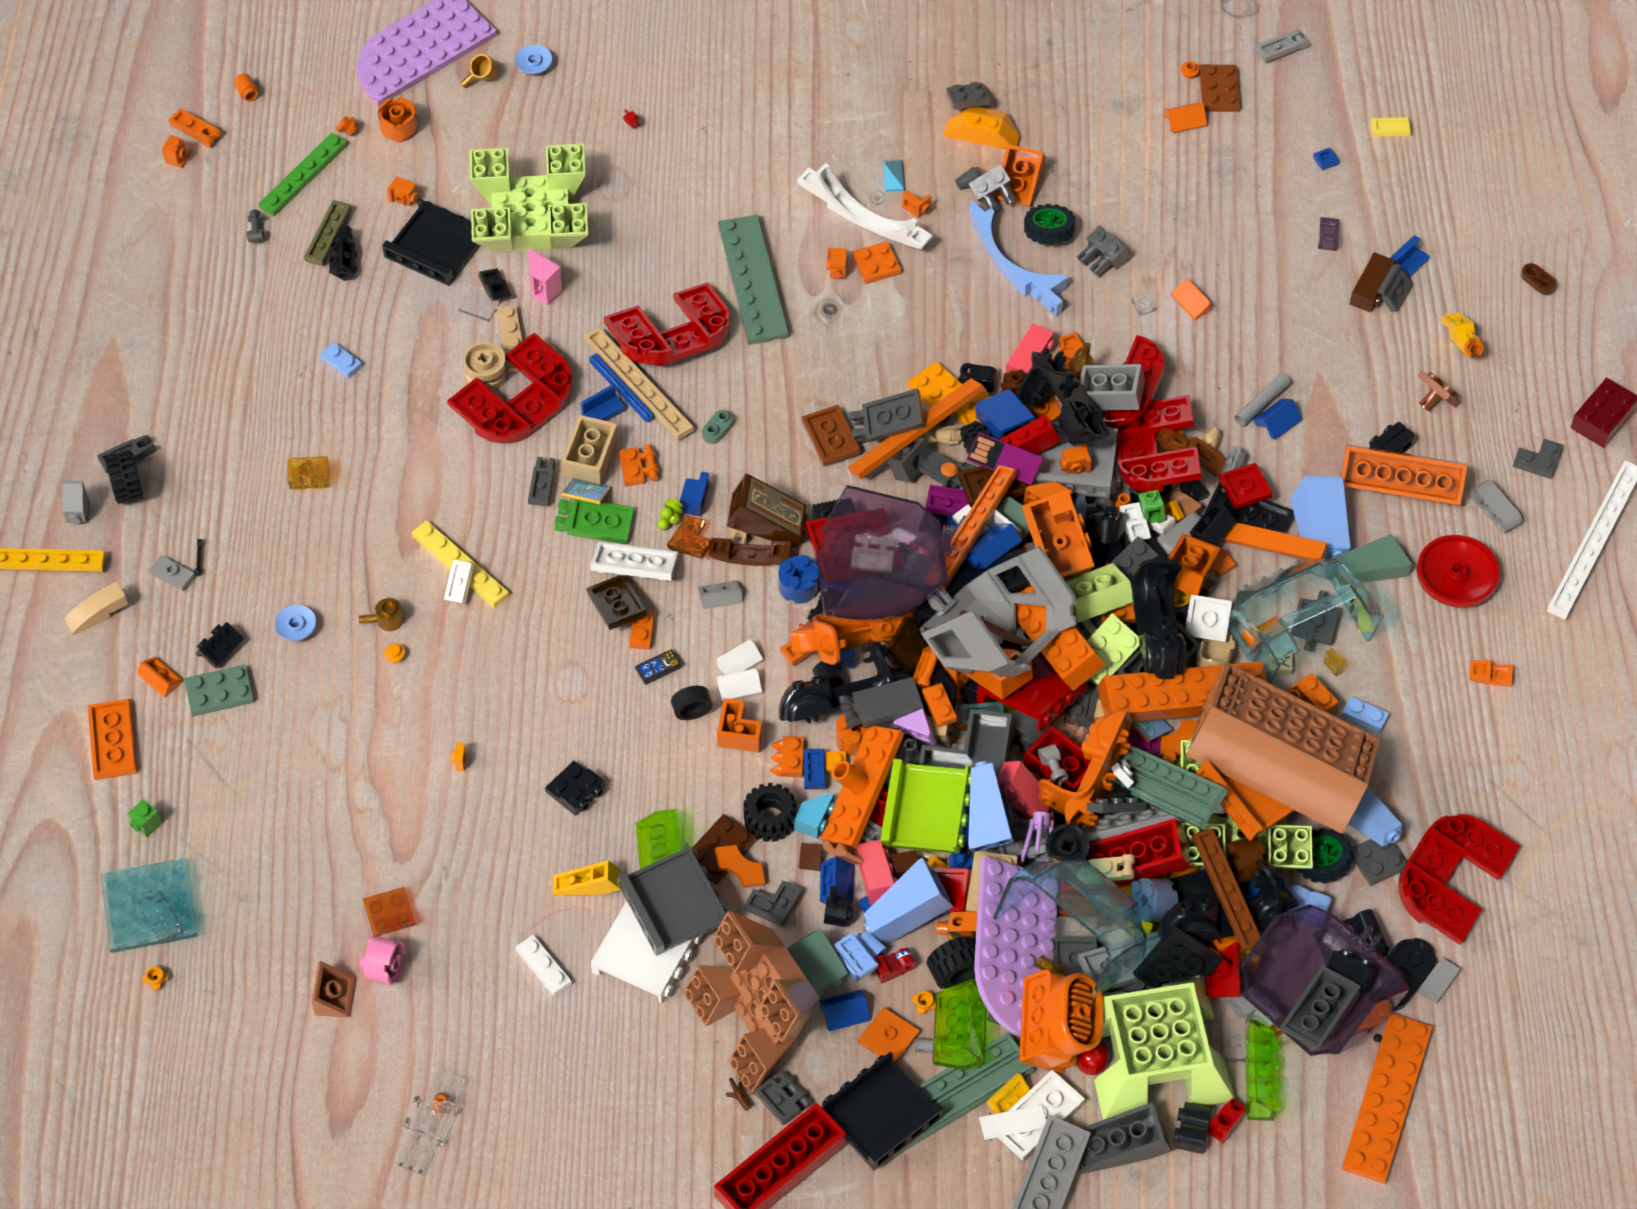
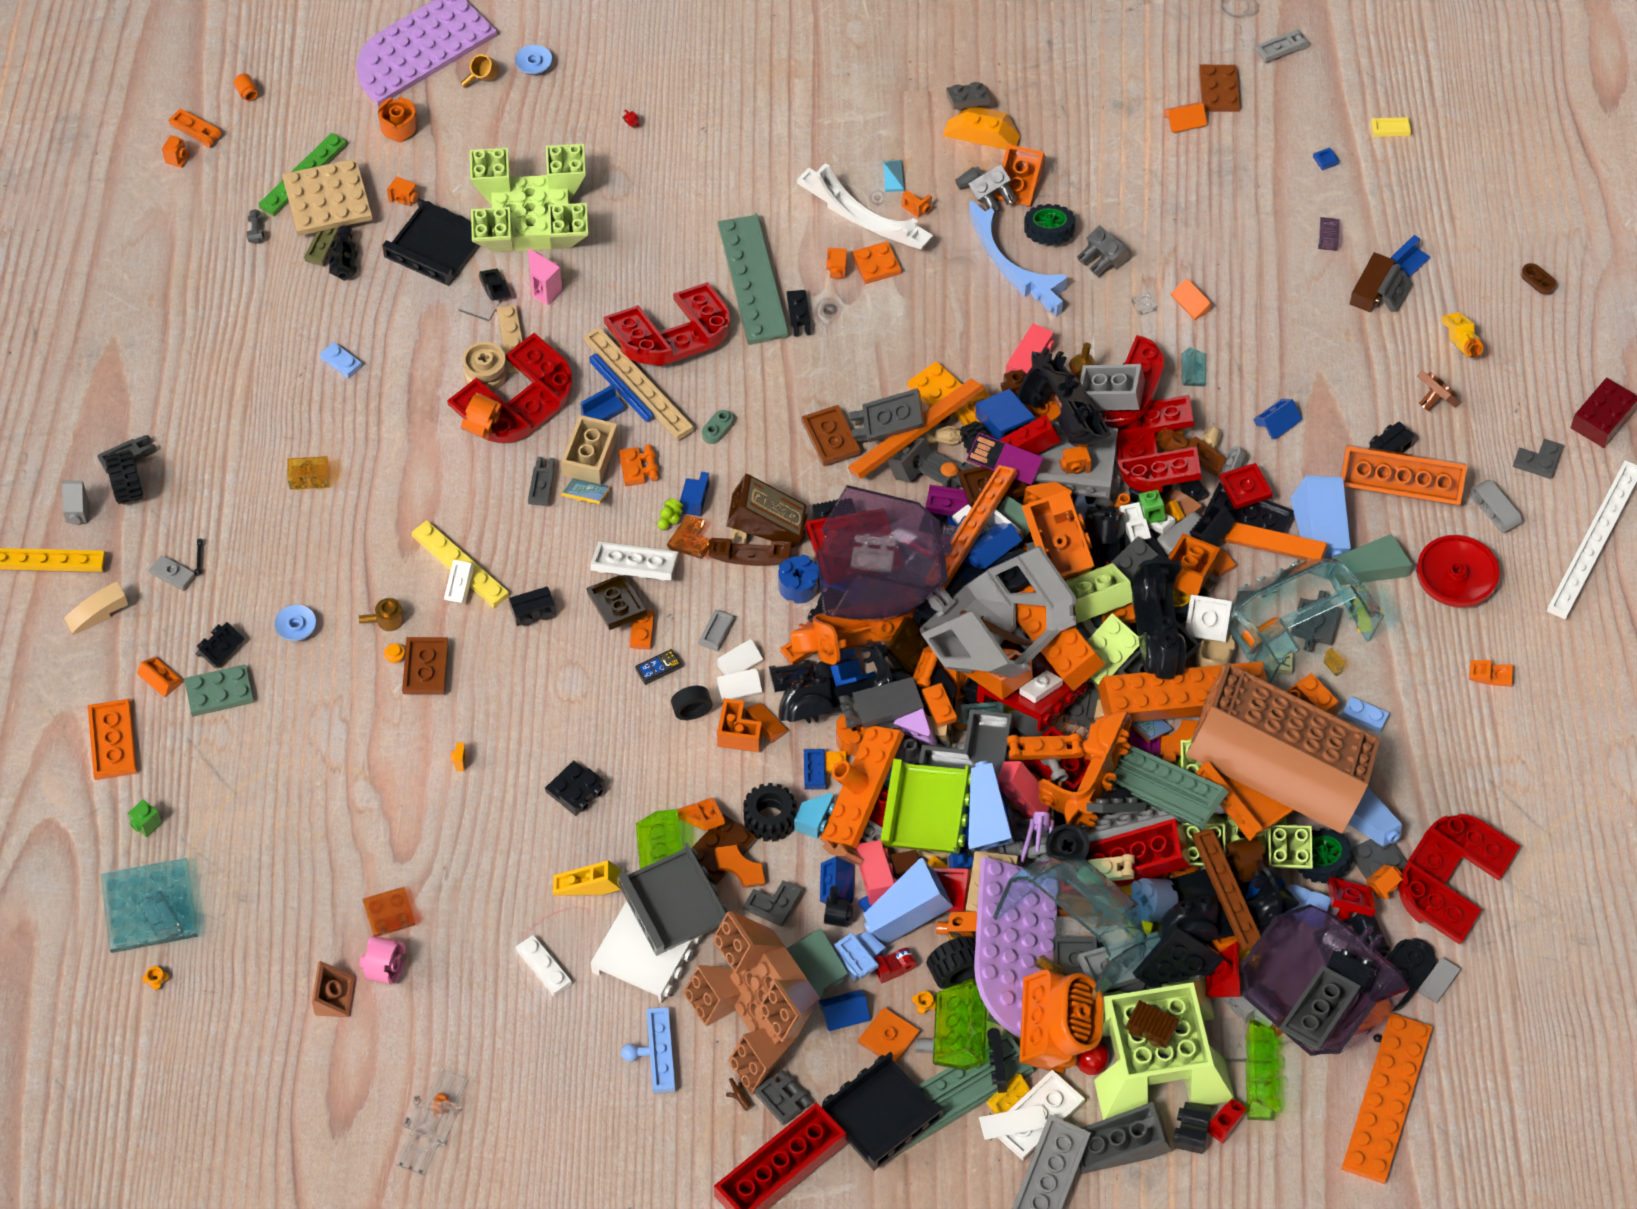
orange plate [336,116,357,136] -> none
bright green tile [554,498,634,544] -> none
light grey slope [698,580,743,609] -> none
orange plate [770,736,804,777] -> none
reddish brown slope [799,843,822,871] -> none
black piece [958,363,997,392] -> none
orange tile [1052,332,1083,371] -> none
white plate [1111,760,1134,788] -> none
orange plate [1181,61,1199,79] -> none
light grey piece [1234,374,1290,426] -> none
none -> tan plate [282,158,373,236]
none -> dark orange plate [402,637,449,695]
none -> orange brick [461,393,502,440]
none -> black brick [509,586,556,626]
none -> light blue plate [621,1007,675,1093]
none -> orange wing [674,797,725,831]
none -> light grey tile [699,609,734,652]
none -> orange slope [745,703,788,743]
none -> black plate [769,660,814,692]
none -> black hinge [786,290,811,336]
none -> blue panel [830,658,876,686]
none -> black plate [987,1028,1007,1093]
none -> orange plate [1007,734,1084,760]
none -> white plate [1019,670,1063,703]
none -> reddish brown brick [1125,1000,1179,1049]
none -> clear light blue slope [1181,347,1206,387]
none -> red tile [1327,876,1376,921]
none -> orange brick [1366,864,1402,899]

